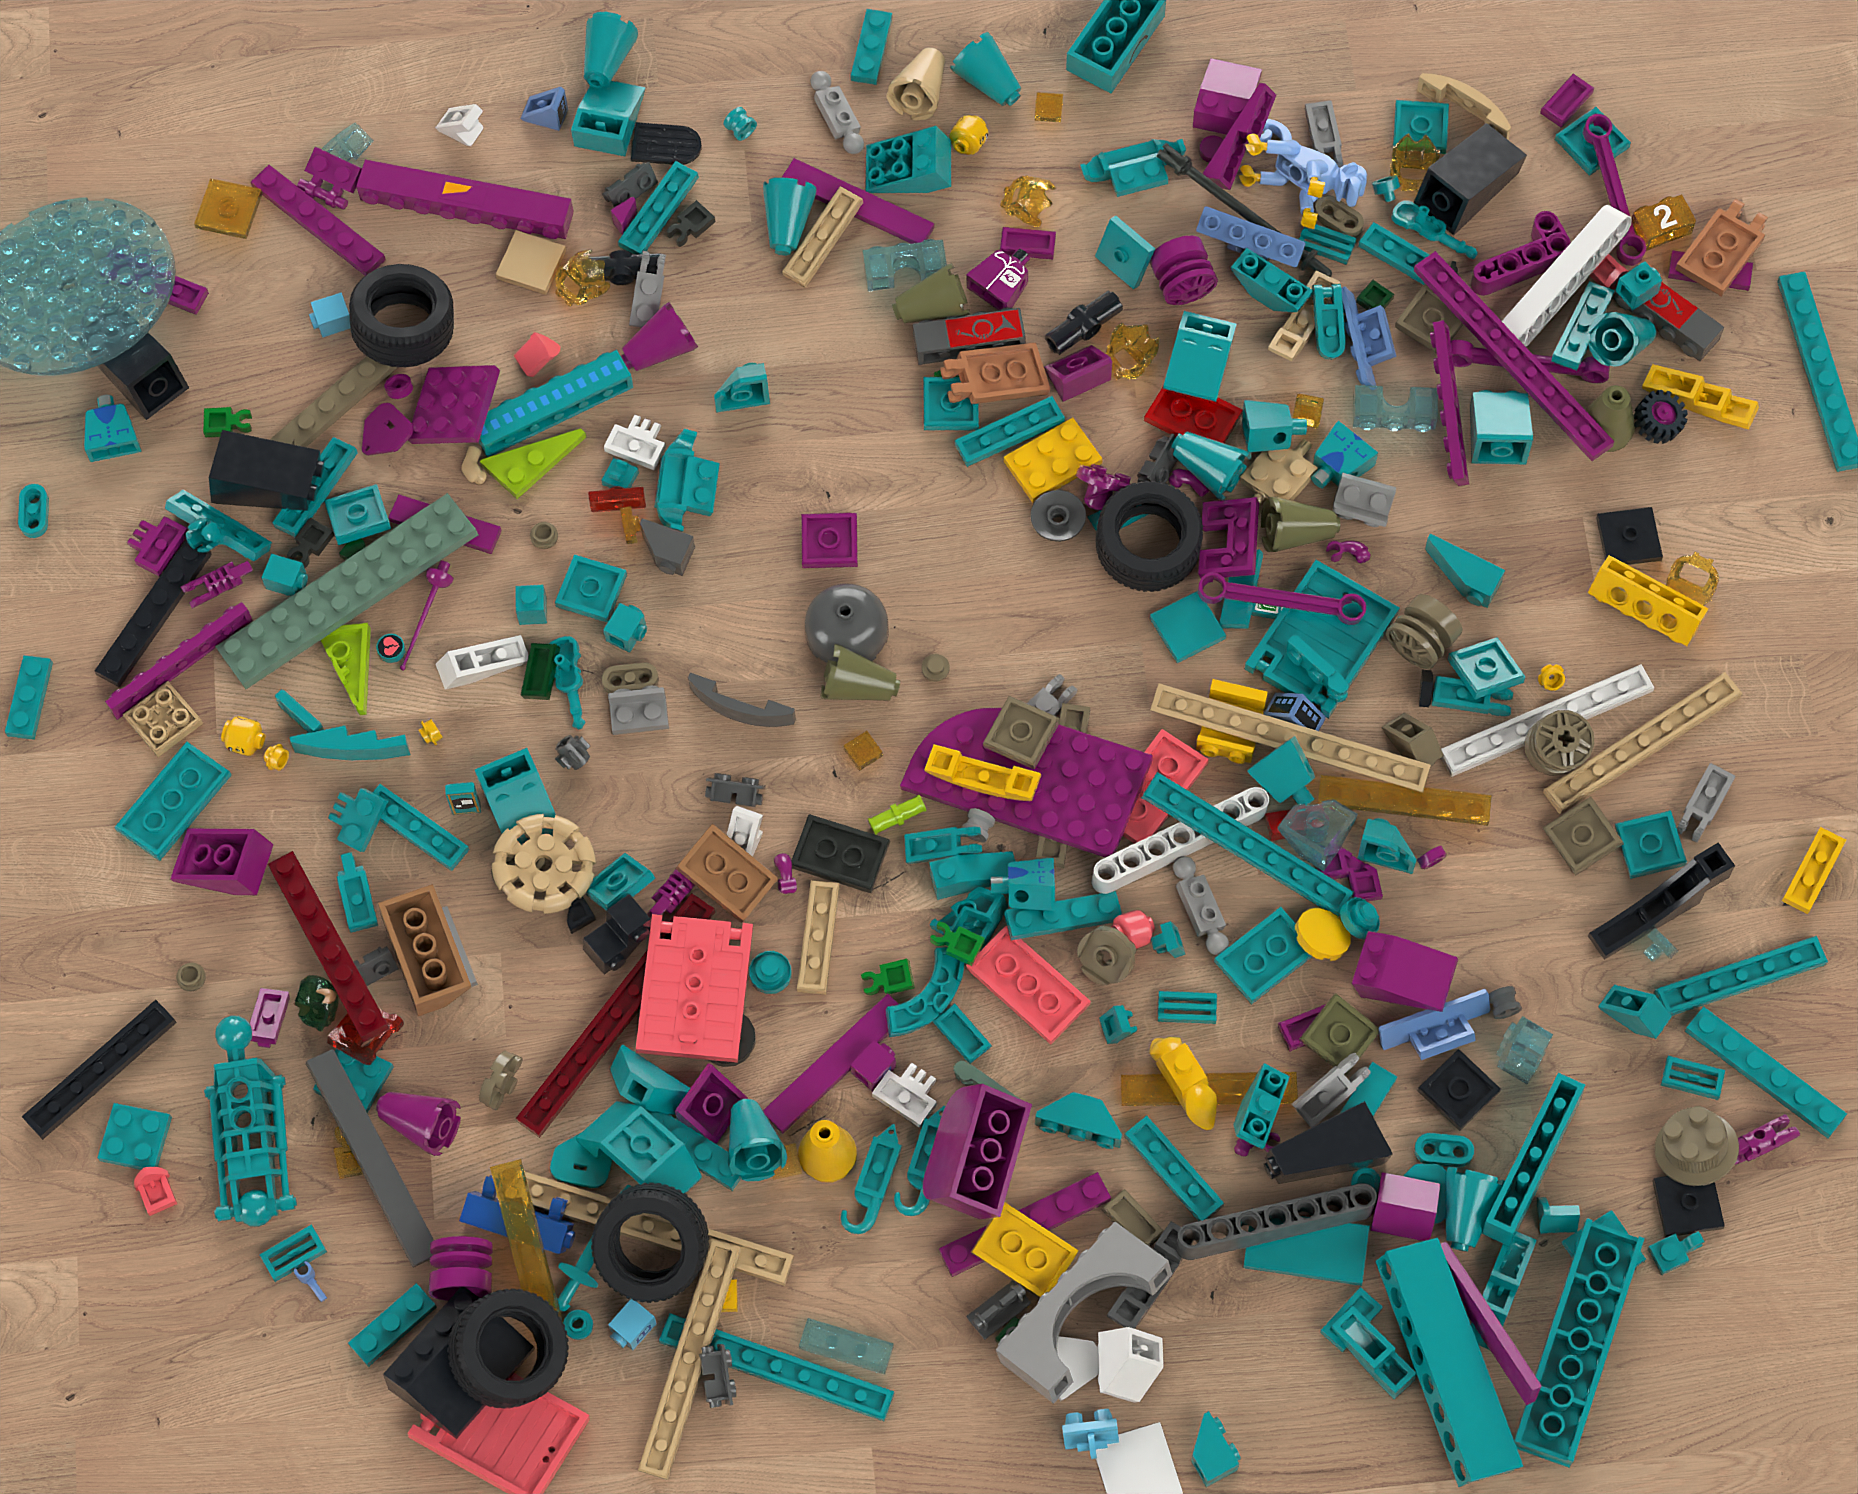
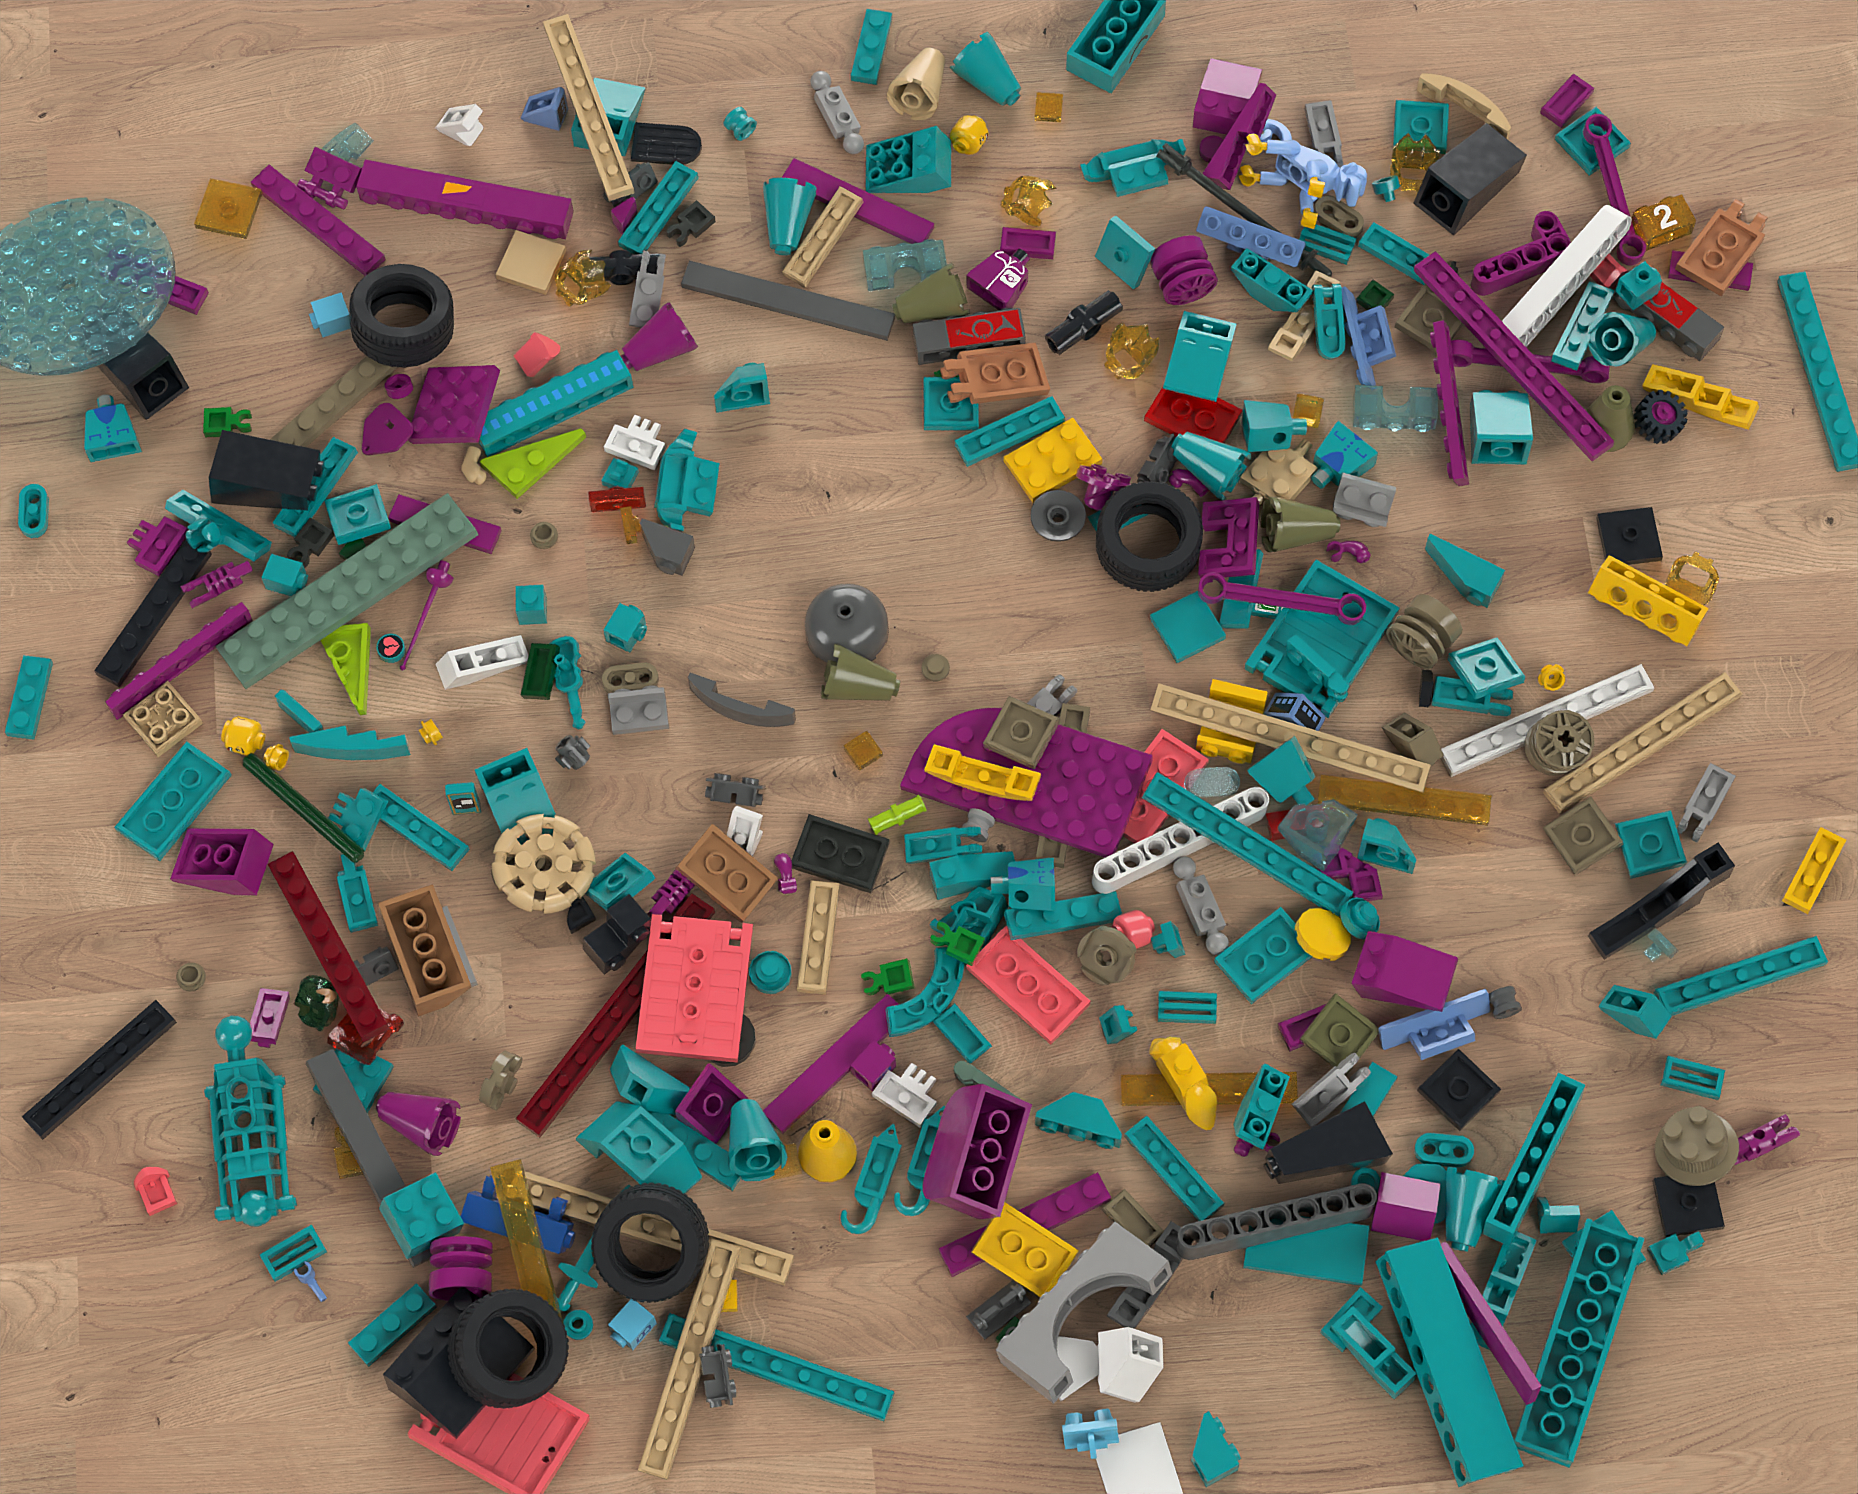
teal plate [97,1103,172,1170] -> none
teal piece [550,1132,612,1188] -> none
teal plate [555,554,627,623] -> none
teal cone [584,12,638,88] -> none
clear light blue plate [799,1318,894,1374] -> none
magenta plate [801,513,858,568] -> none
magenta slope [1044,345,1112,402] -> none
teal piece [1391,201,1478,259] -> none
magenta tile [1417,846,1447,870] -> none
clear light blue arch [1496,1016,1553,1085] -> none
teal plate [1685,1006,1847,1139] -> none
none -> dark green axle [243,753,365,863]
none -> teal brick [379,1172,464,1259]
none -> tan plate [543,14,634,201]
none -> dark grey tile [681,260,895,341]
none -> clear light blue tile [1184,767,1240,798]

